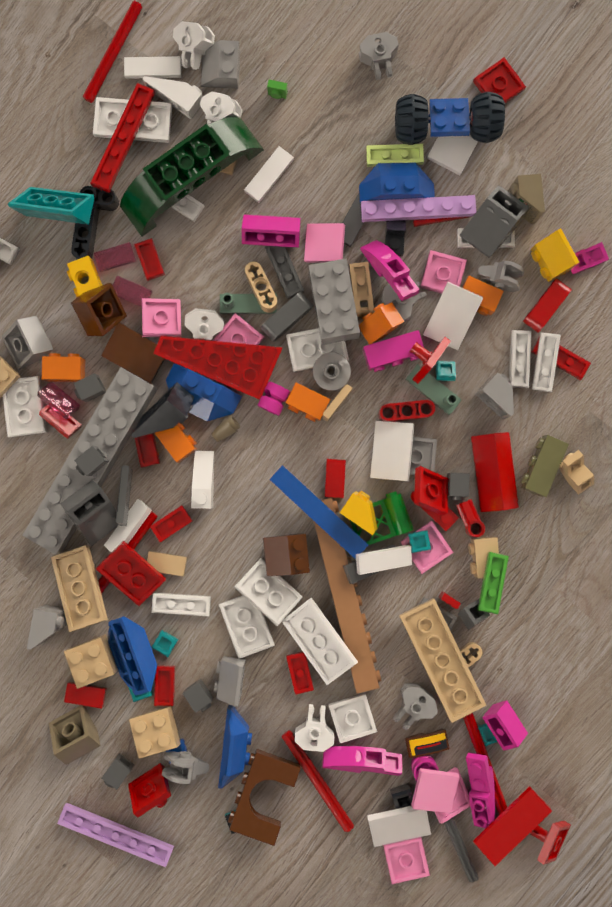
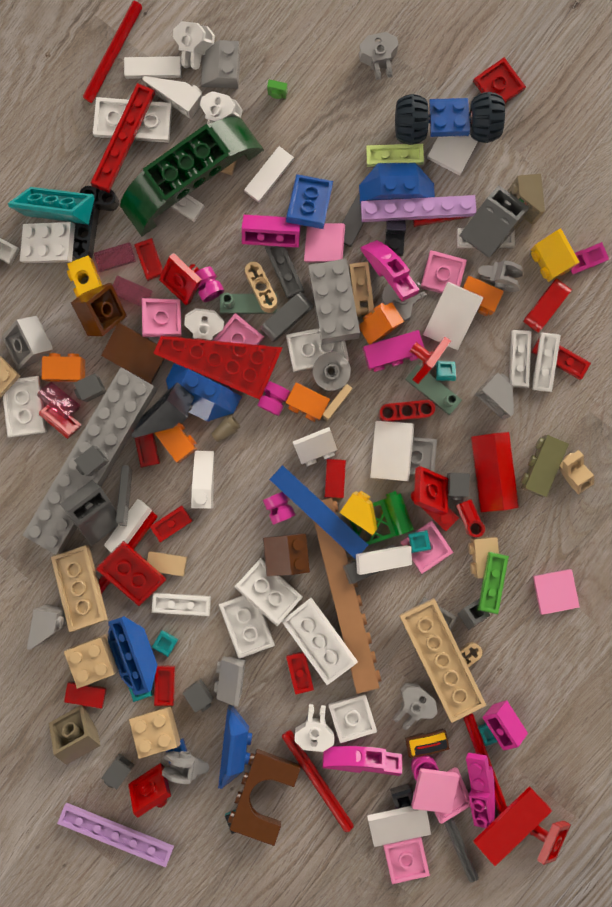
red tile [438,591,461,609] -> none
none -> white plate [20,222,75,263]
none -> red tile [159,253,202,305]
none -> dark pink wheel [195,266,225,303]
none -> dark pink wheel [263,492,296,525]
none -> blue tile [286,174,333,229]
none -> white slope [293,427,337,467]
none -> bright pink tile [533,569,580,615]

